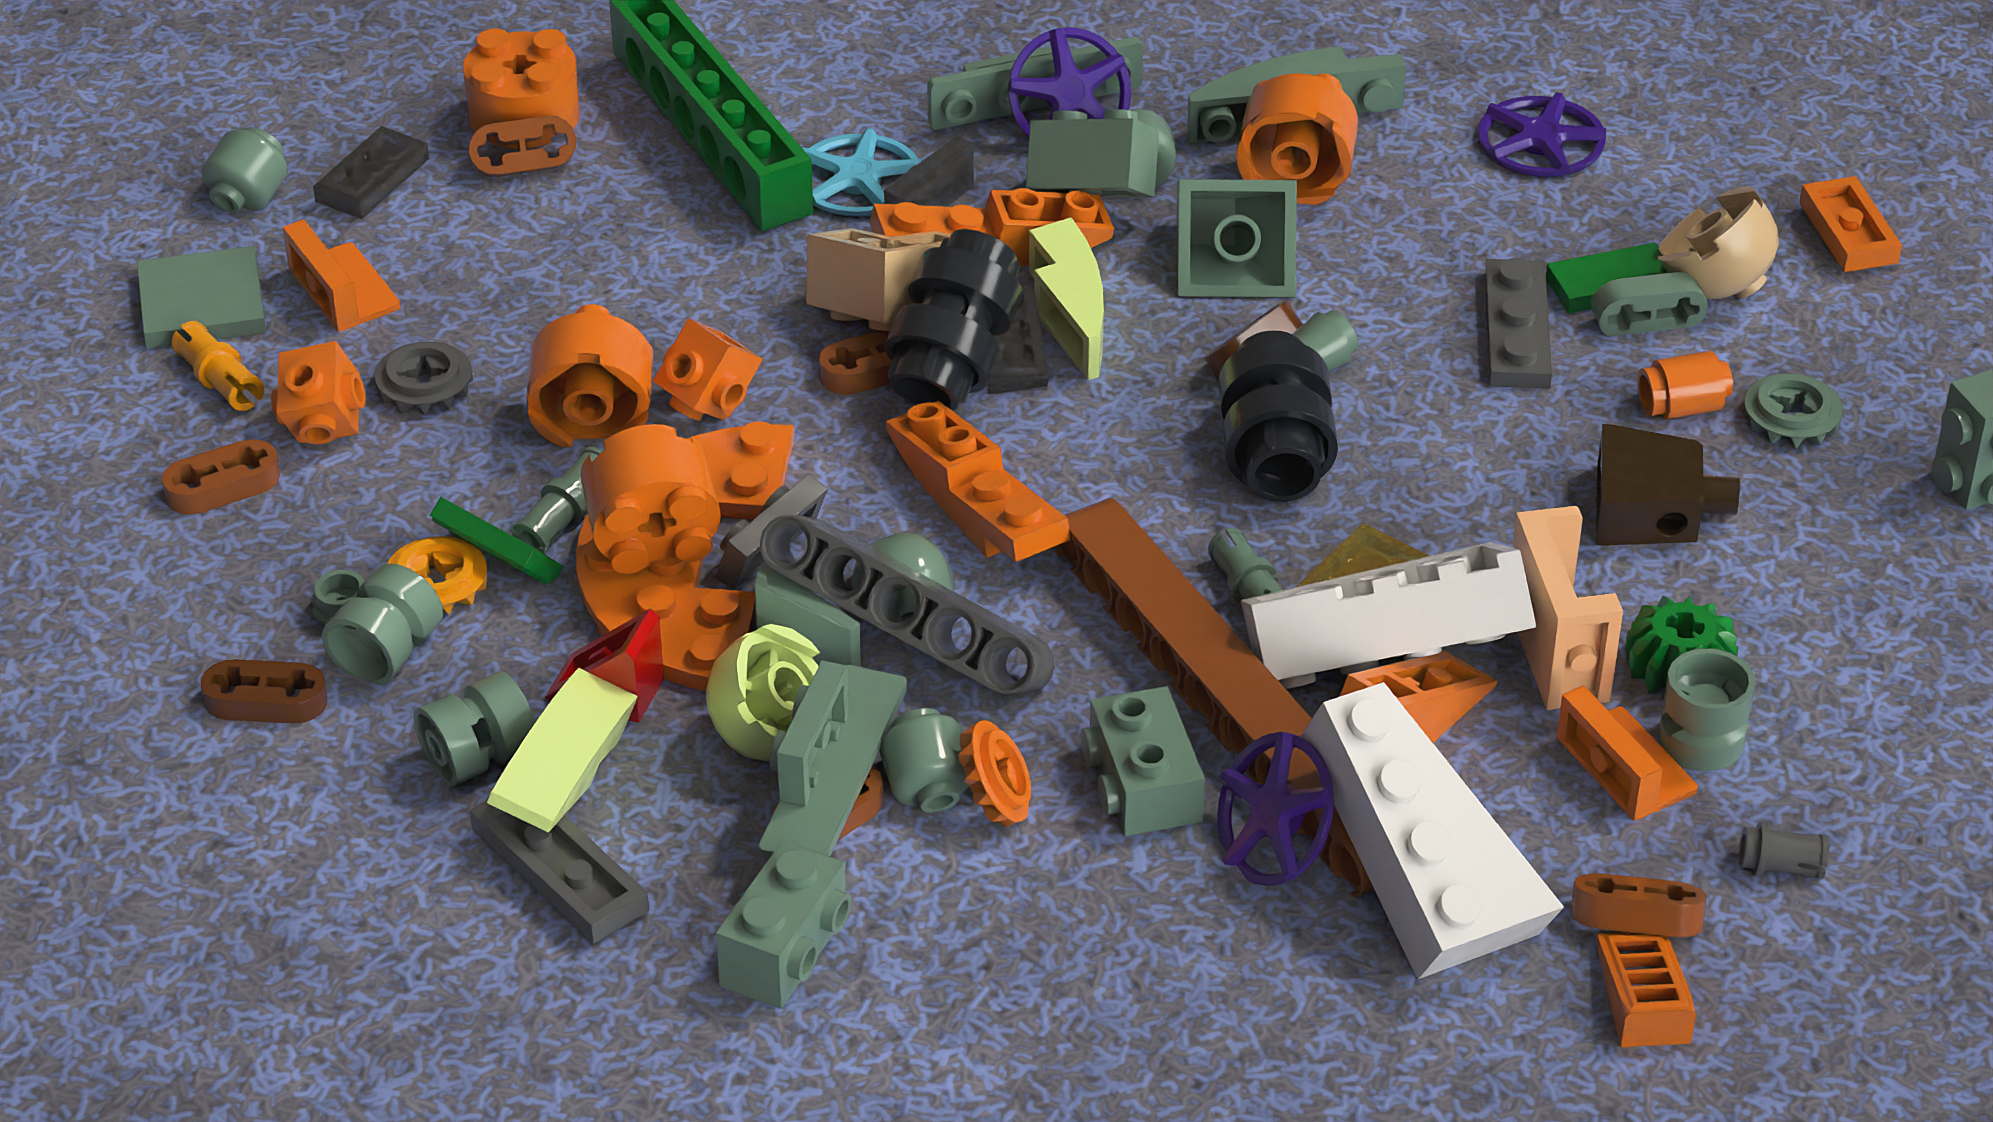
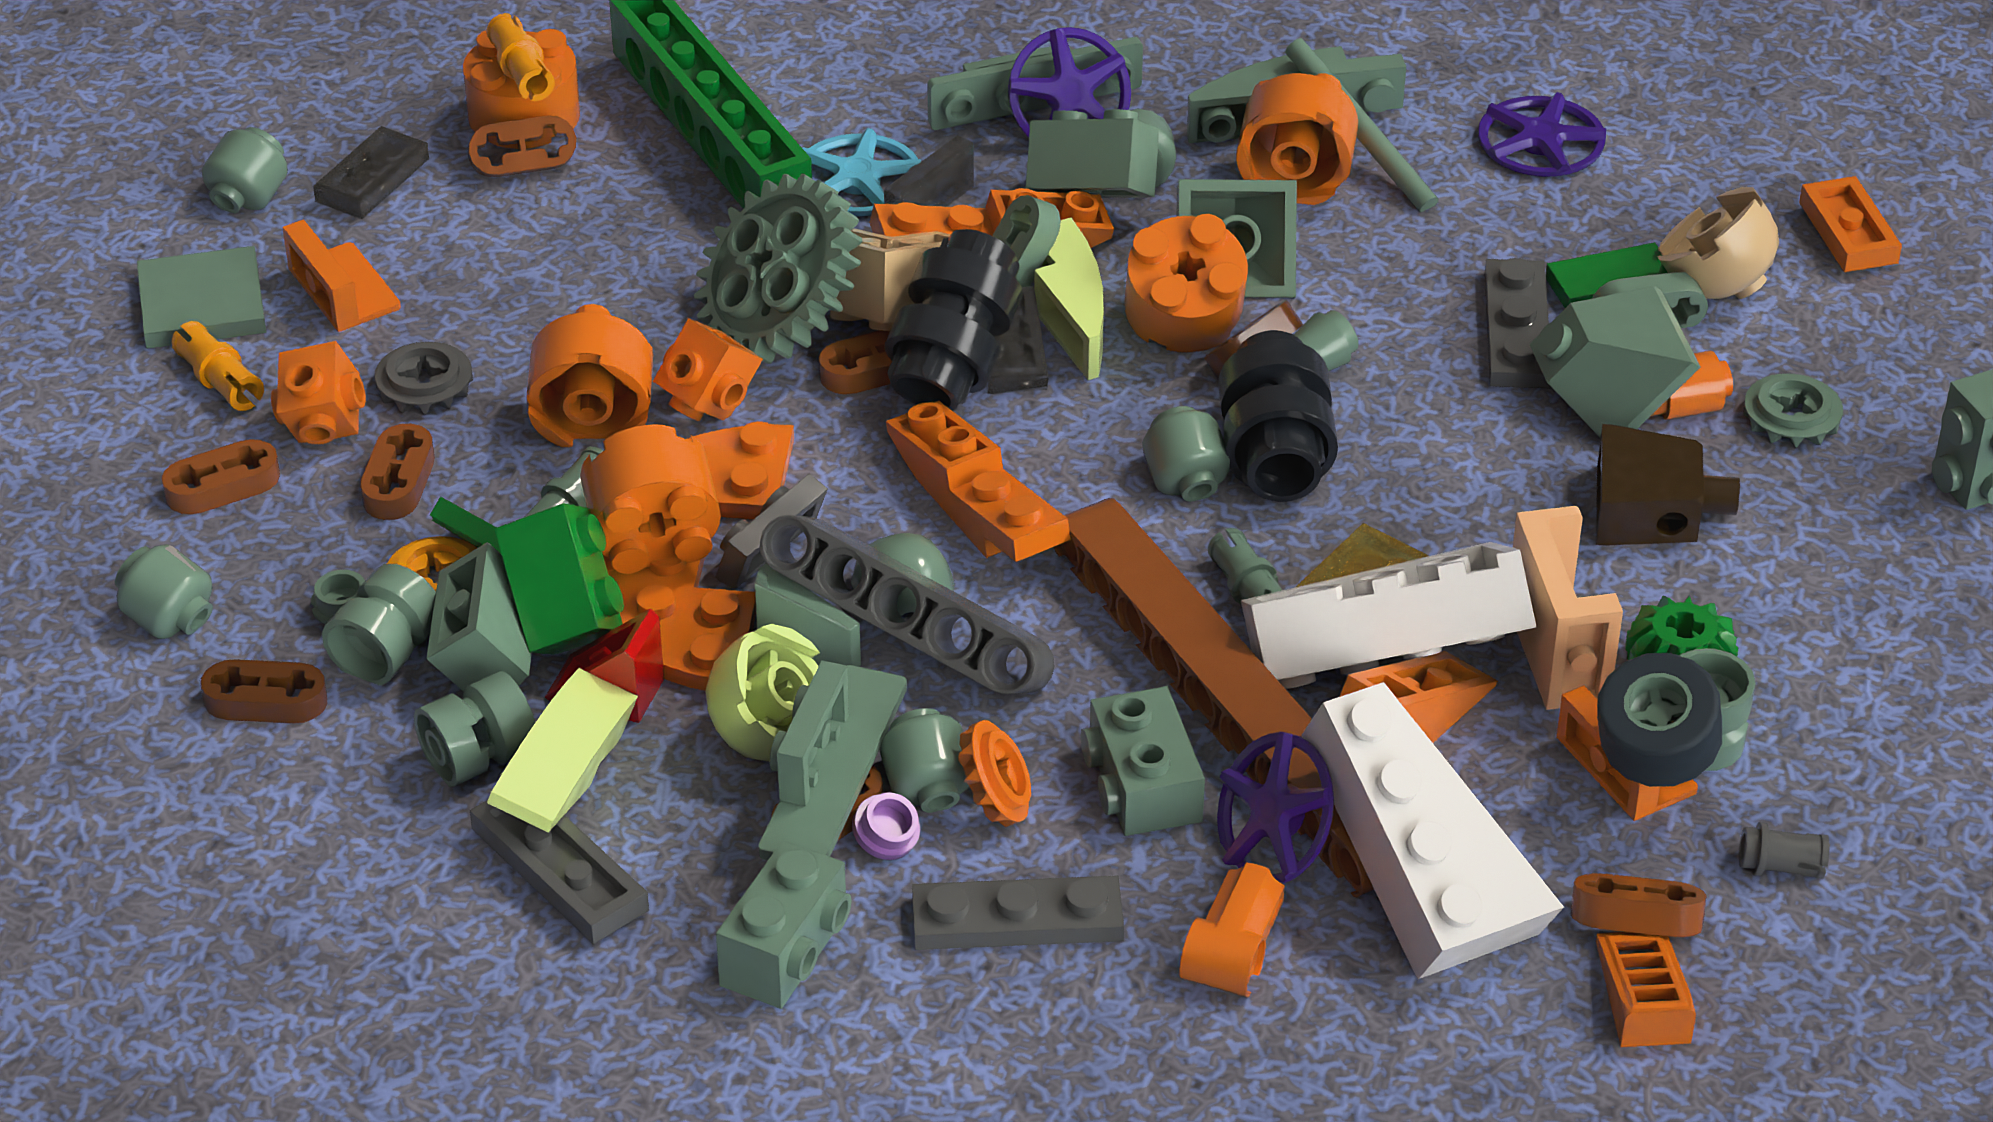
none -> sand green head [114,544,213,639]
none -> dark orange beam [360,423,435,520]
none -> sand green brick [426,542,532,691]
none -> light orange pin [486,13,555,101]
none -> green brick [494,503,624,655]
none -> sand green gear [694,174,862,364]
none -> medium lavender plate [852,793,920,860]
none -> dark grey plate [912,875,1124,950]
none -> sand green beam [992,195,1061,295]
none -> orange brick [1124,214,1248,353]
none -> sand green head [1142,406,1230,502]
none -> orange piece [1179,862,1285,998]
none -> sand green bar [1285,38,1439,213]
none -> sand green slope [1529,286,1701,438]
none -> black wheel [1597,653,1722,787]

